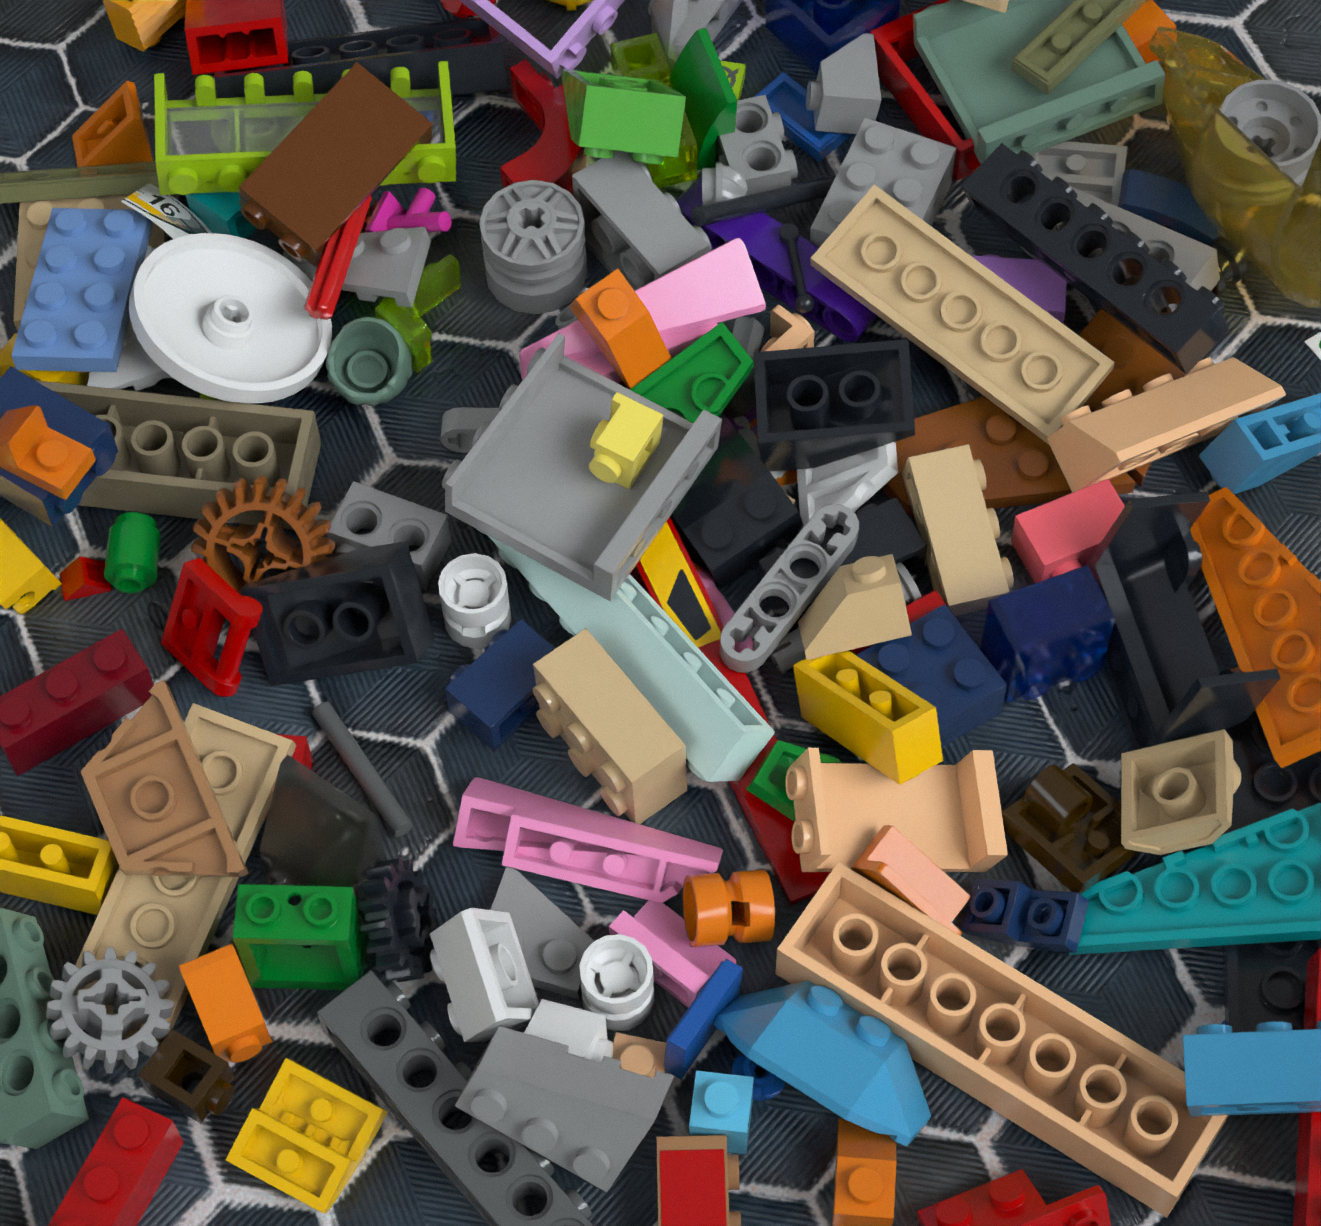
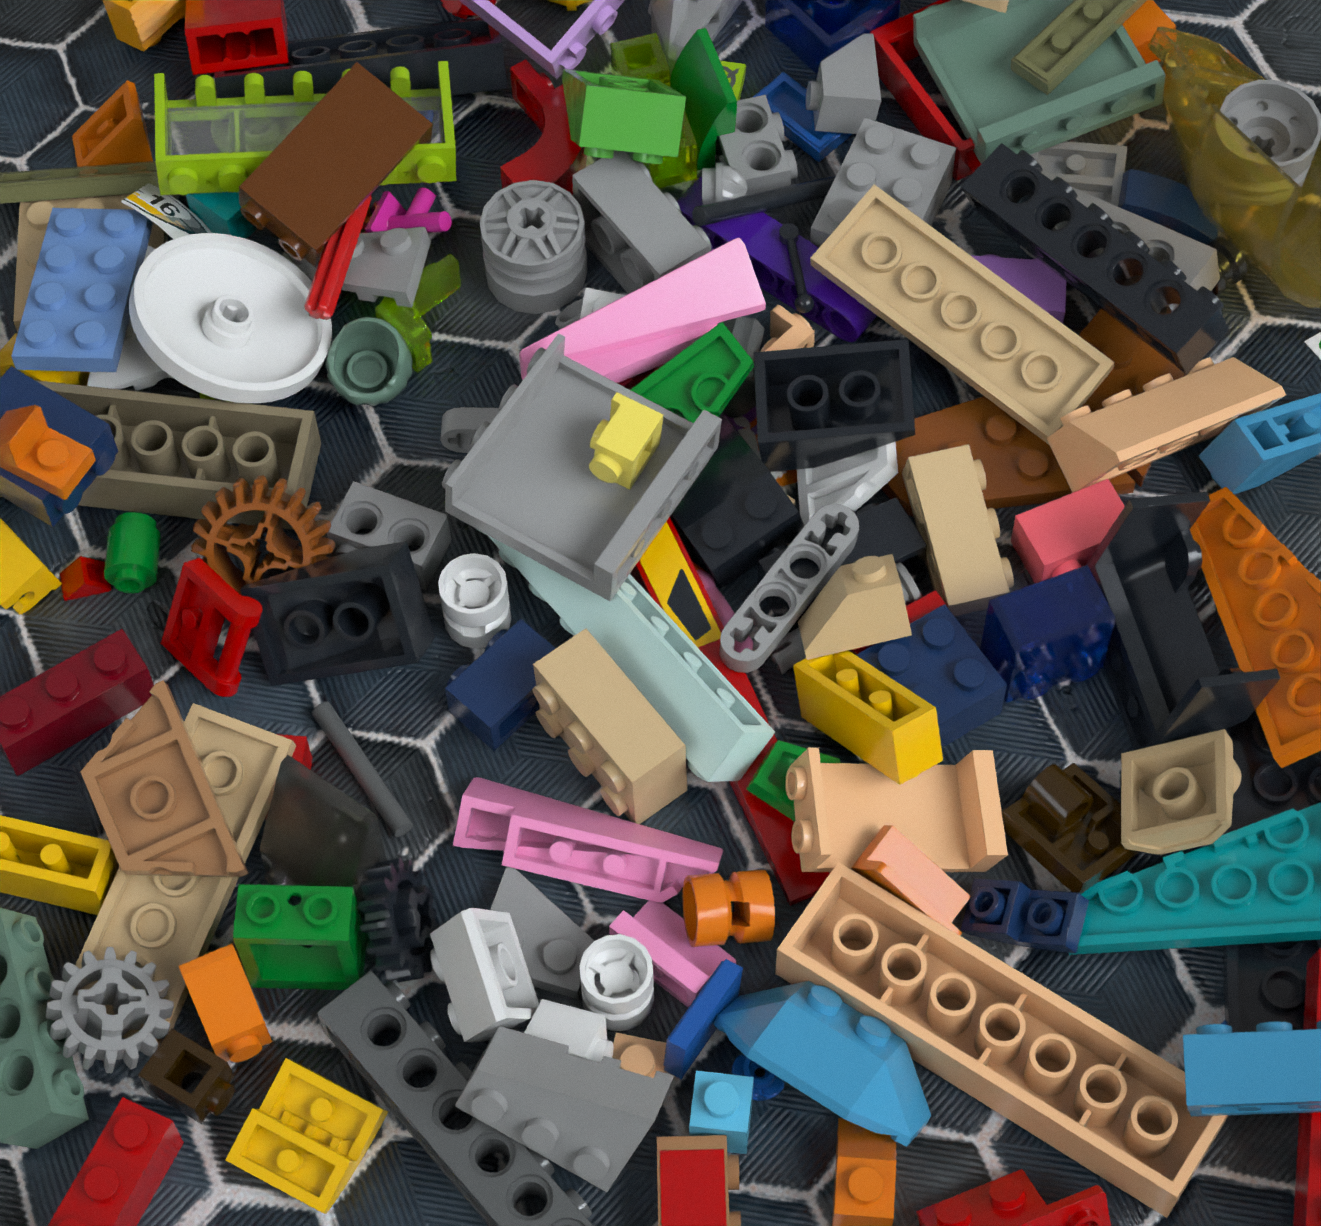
orange slope [569,268,672,390] -> none

